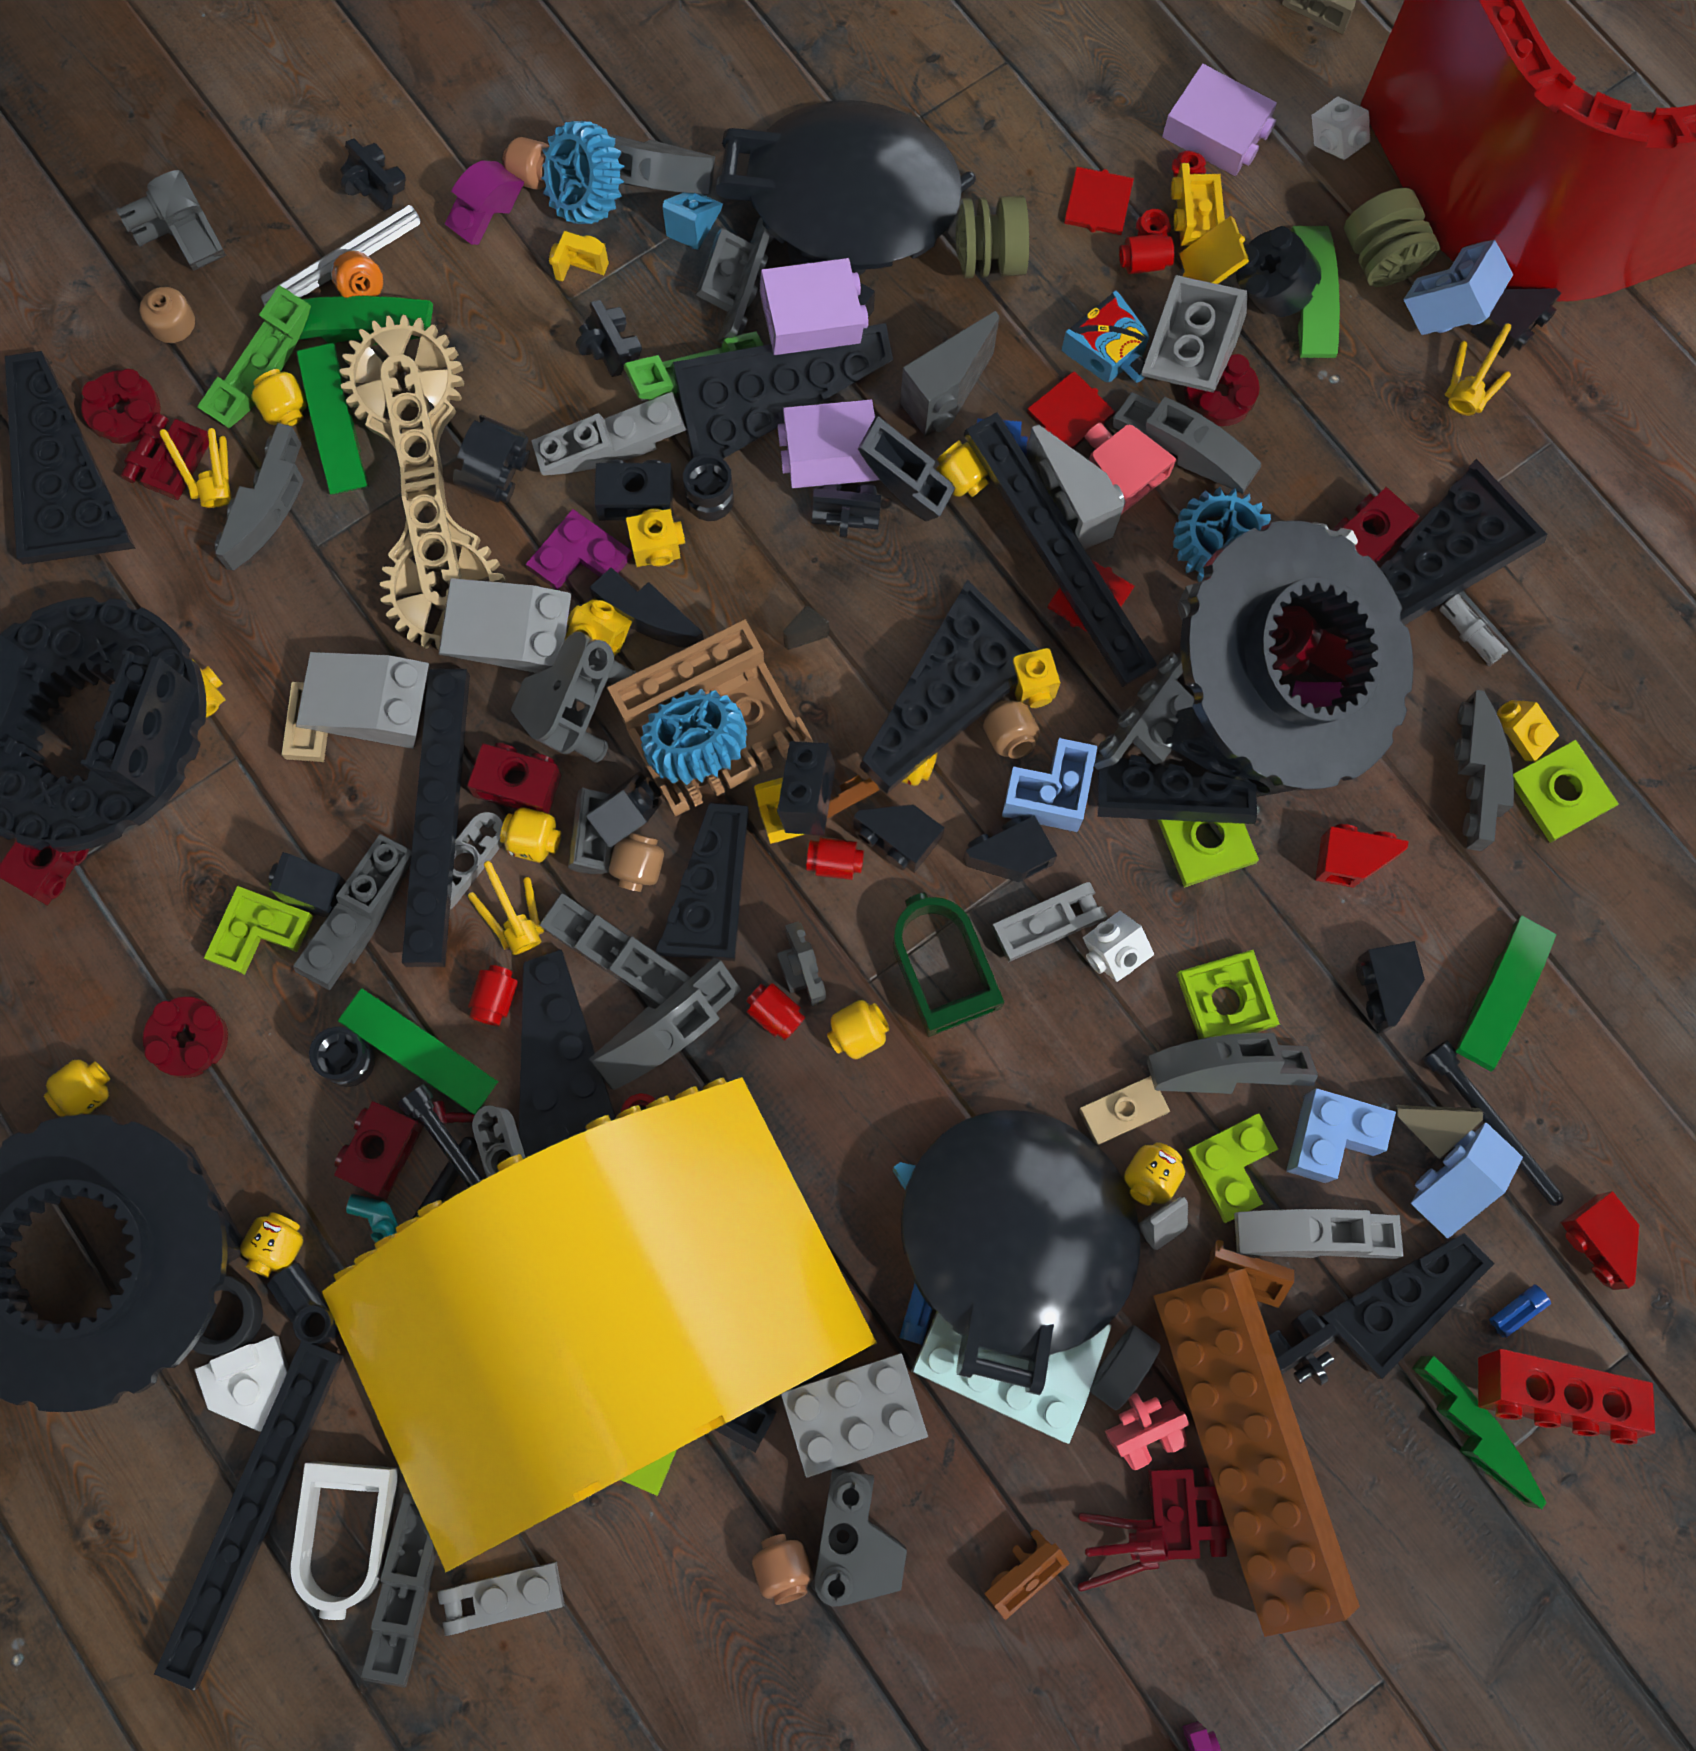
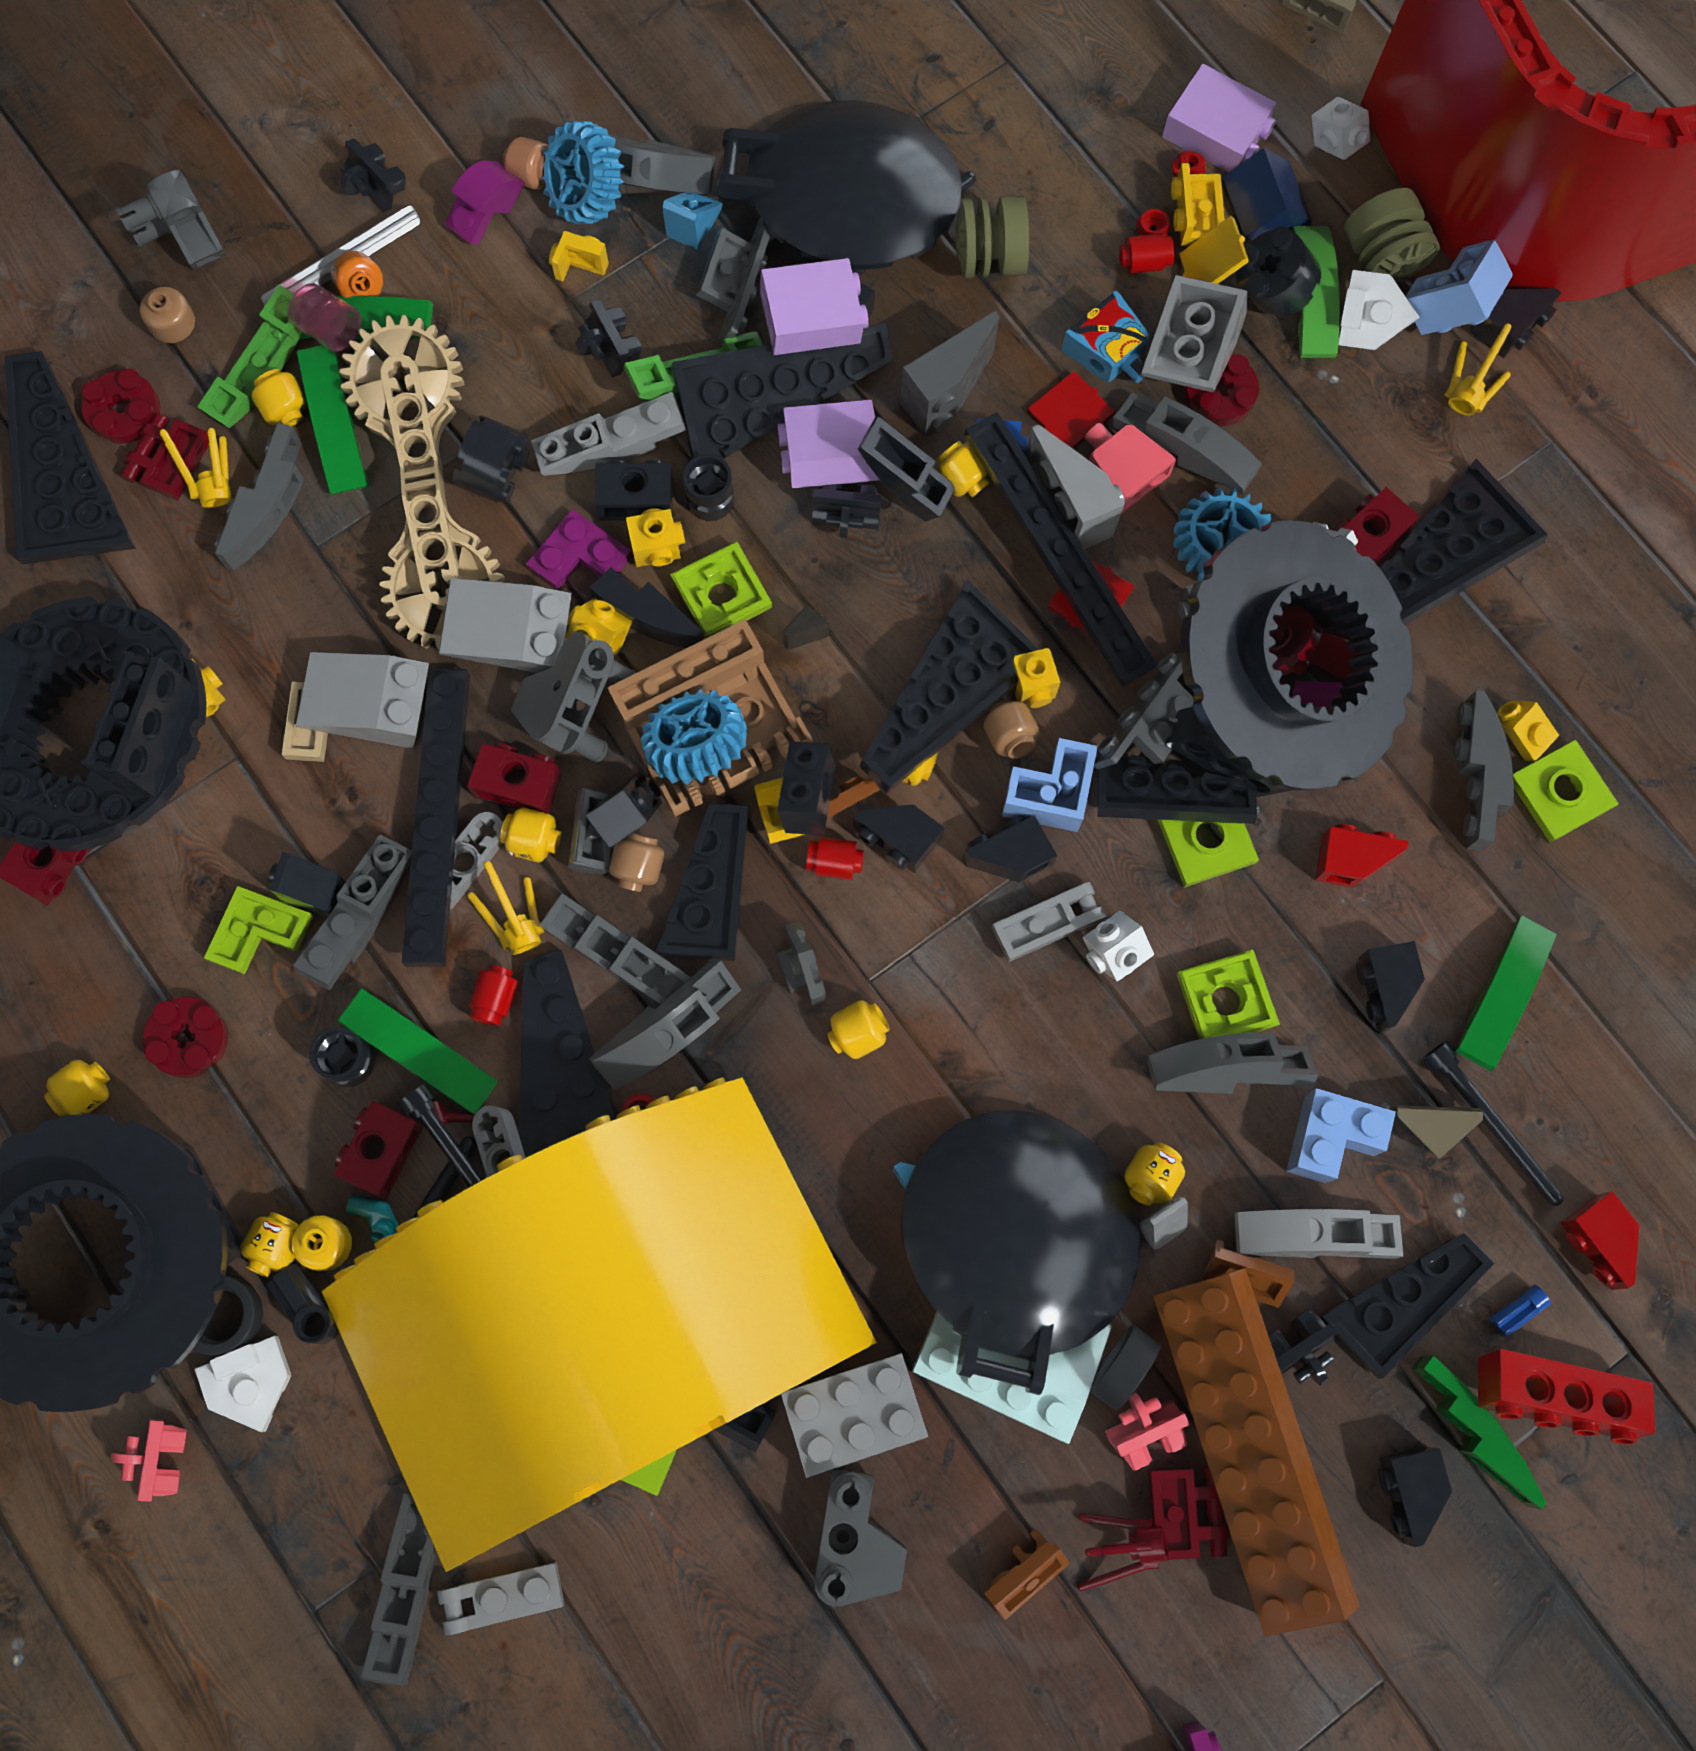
black plate [154,1341,344,1691] -> none
white window [291,1461,399,1620] -> none
red brick [746,983,806,1041] -> none
nougat head [752,1534,813,1605] -> none
dark green window [893,892,1005,1038] -> none
blue piece [899,1284,932,1345] -> none
red piece [1064,167,1134,235] -> none
tan plate [1079,1076,1170,1146] -> none
lime plate [1186,1113,1278,1223] -> none
light blue brick [1411,1123,1523,1239] -> none
light grey pin [1439,594,1509,666] -> none
none -> coral hips [110,1419,187,1501]
none -> clear pink wheel [288,283,361,352]
none -> yellow head [292,1215,352,1271]
none -> lime piece [670,541,773,639]
none -> dark blue slope [1221,148,1312,241]
none -> white plate [1338,270,1420,350]
none -> black slope [1378,1447,1452,1547]

